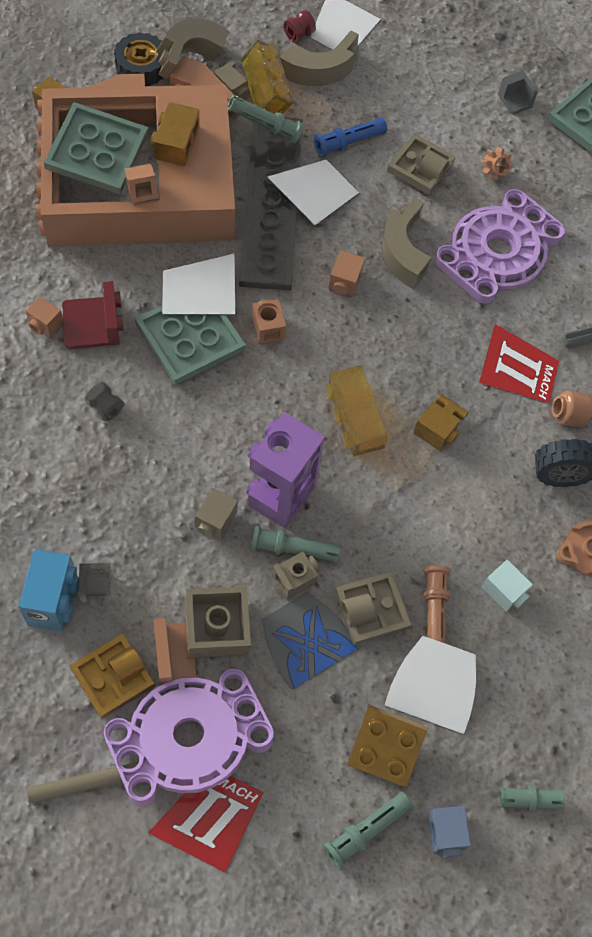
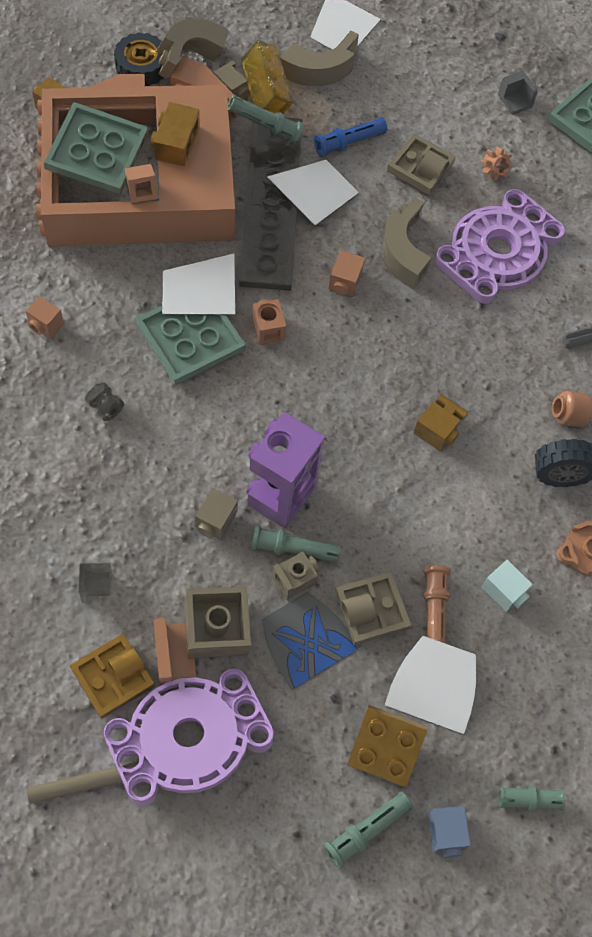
dark azure brick [18,549,80,632] -> none
dark red bracket [62,281,124,349] -> none
red sticker [148,776,264,872] -> none
dark red wheel [283,10,316,43] -> none
clear yellow brick [326,365,388,457] -> none
red sticker [479,324,559,403] -> none

